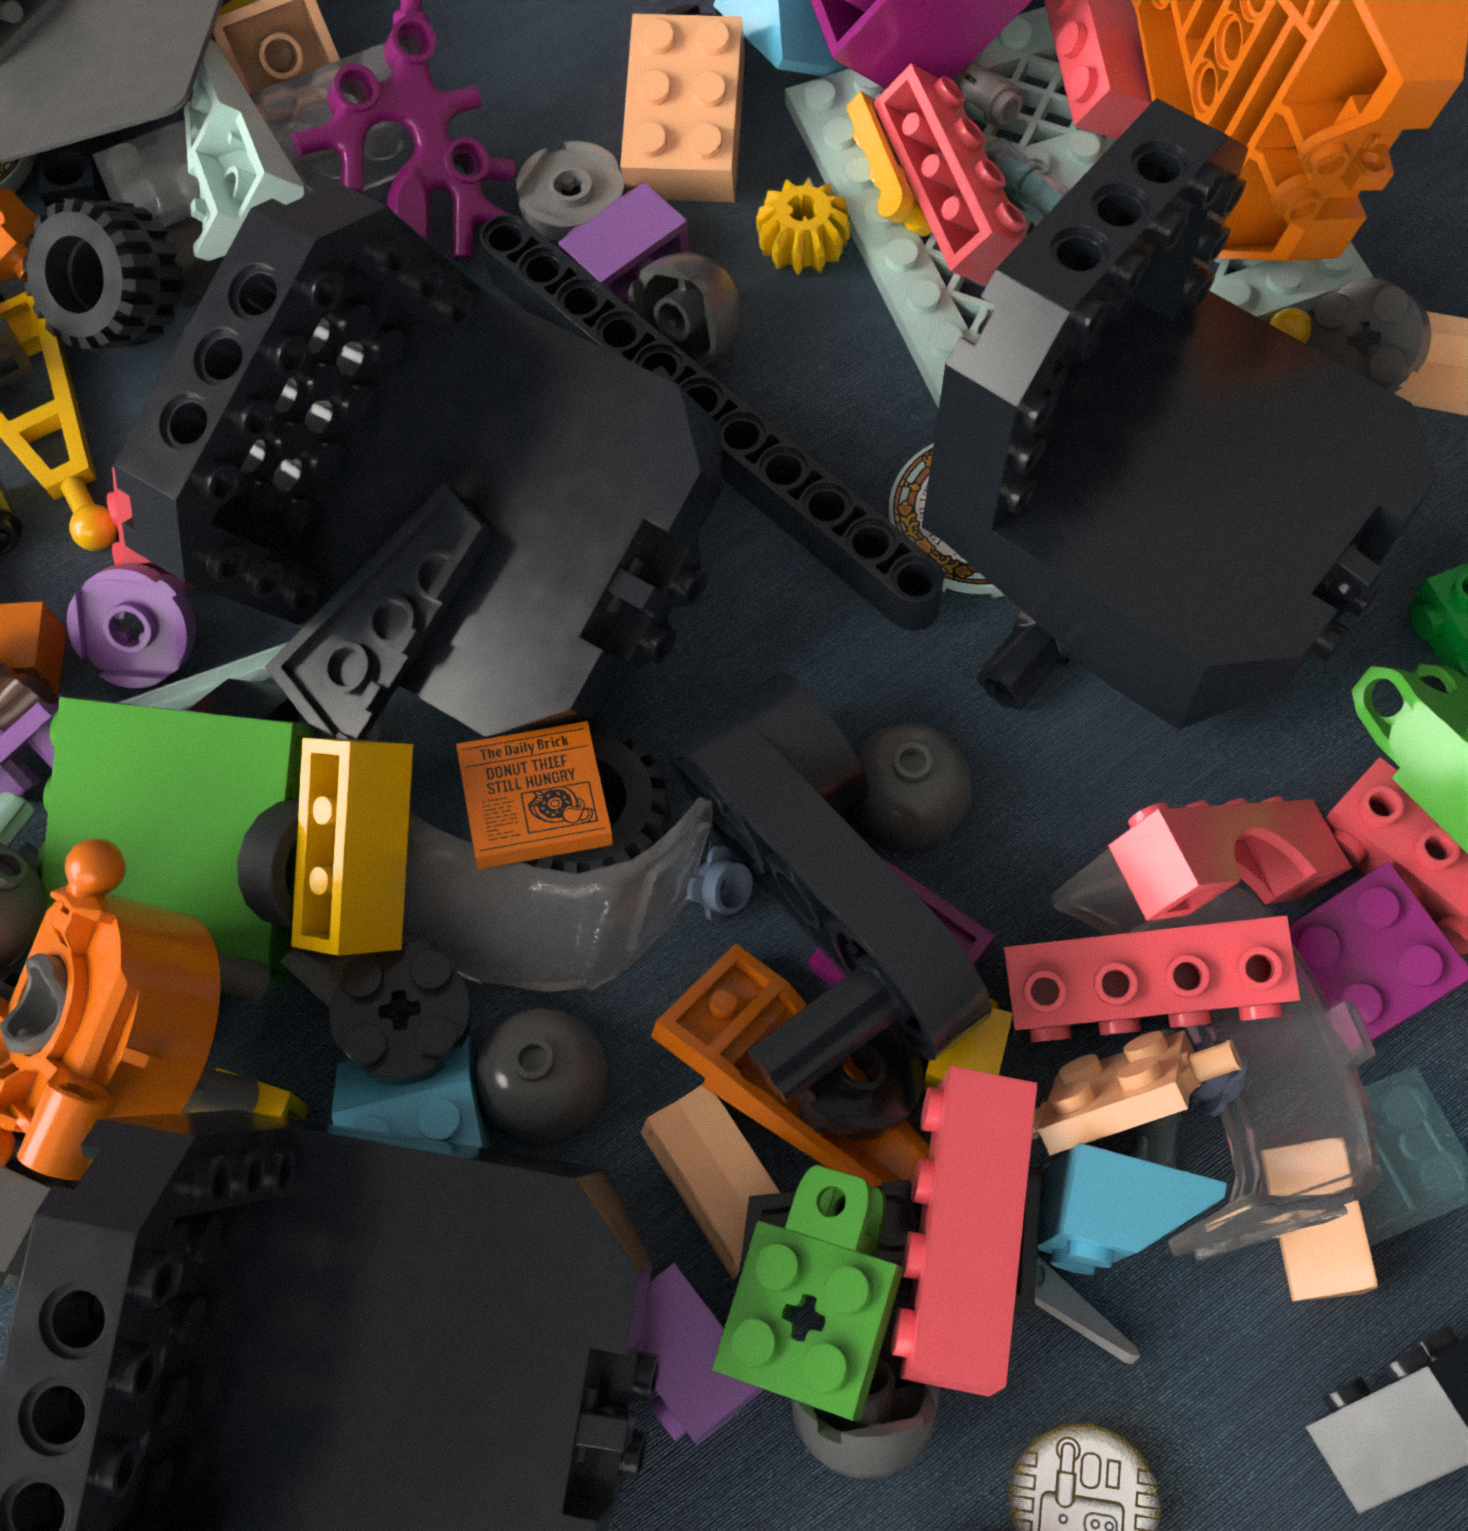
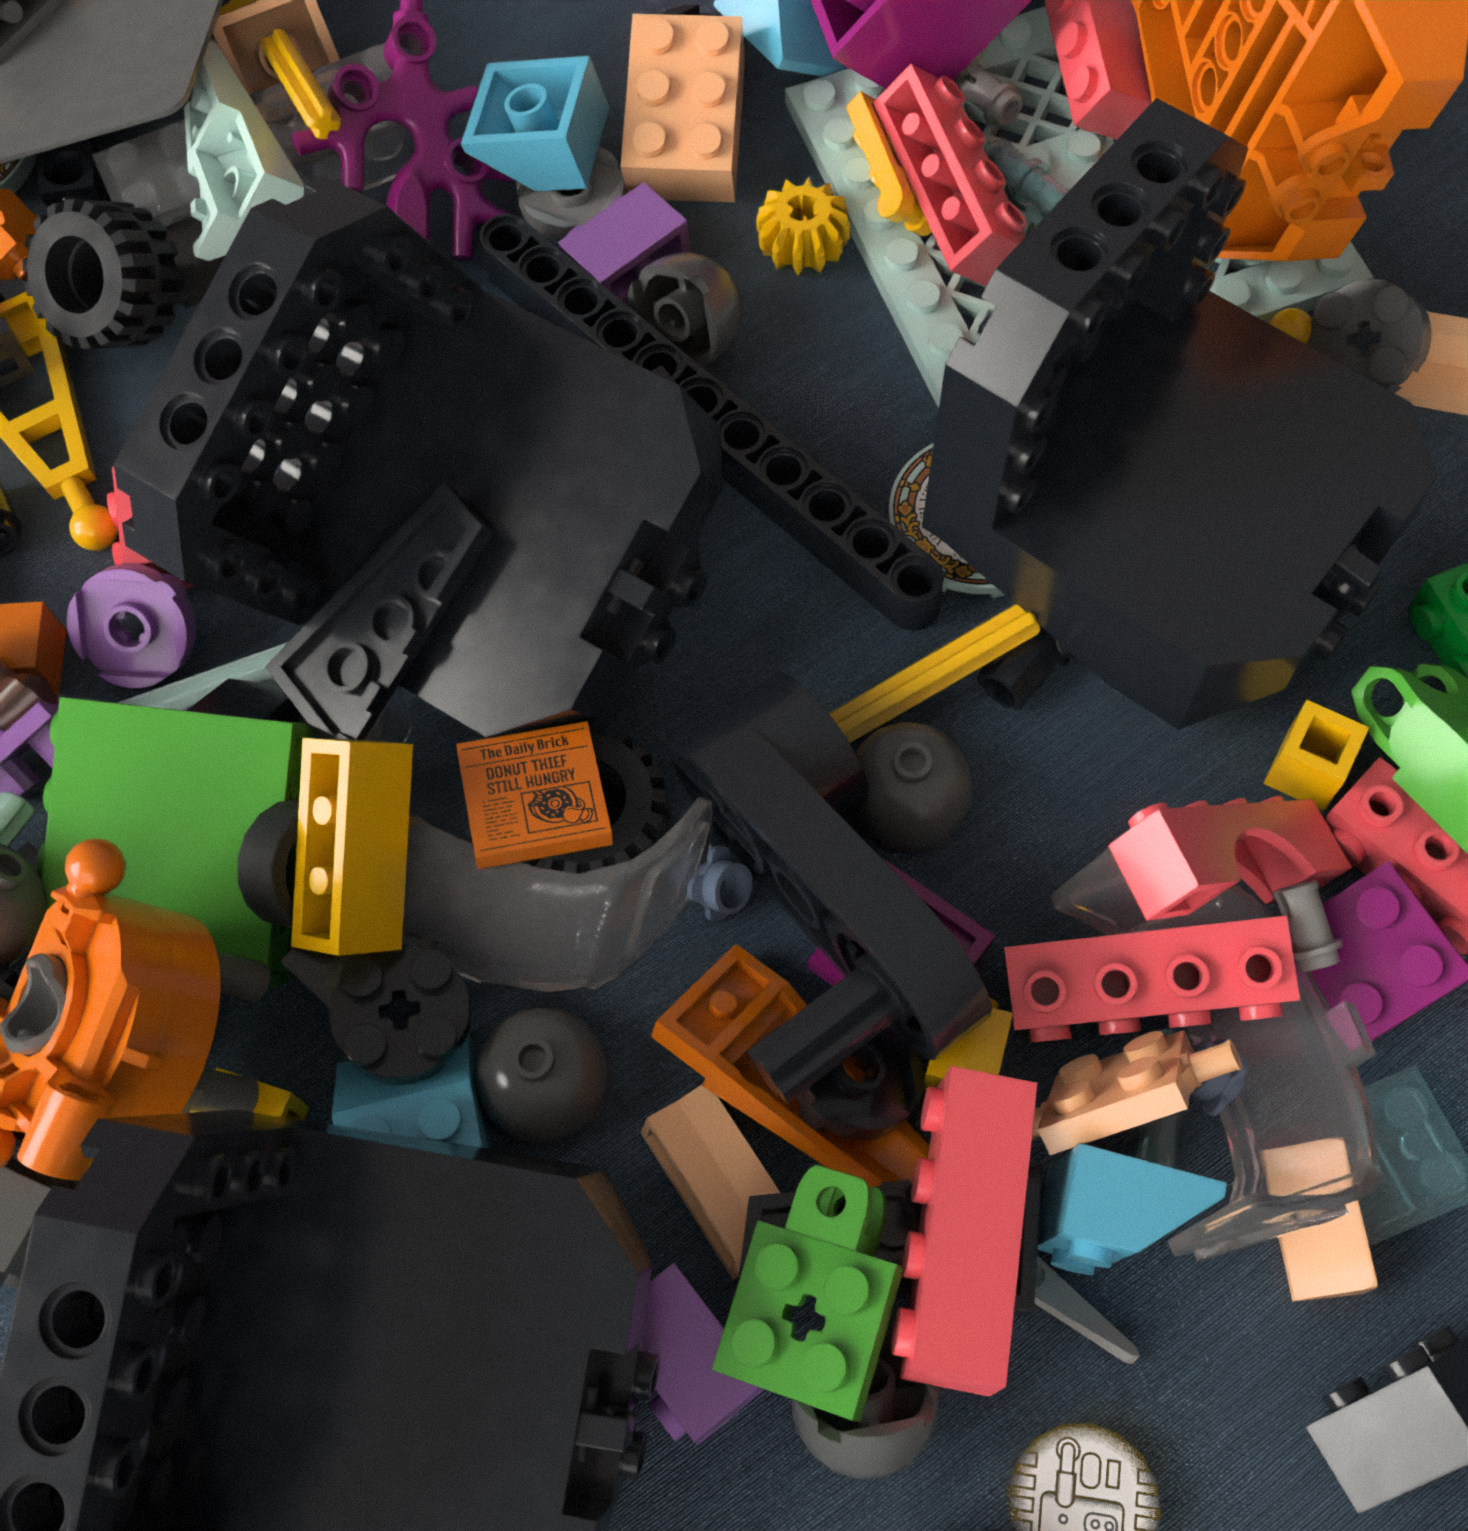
none -> yellow axle [261,29,341,140]
none -> medium azure slope [461,56,609,191]
none -> yellow axle [829,604,1040,744]
none -> yellow brick [1263,699,1369,811]
none -> light grey pin [1272,880,1343,972]

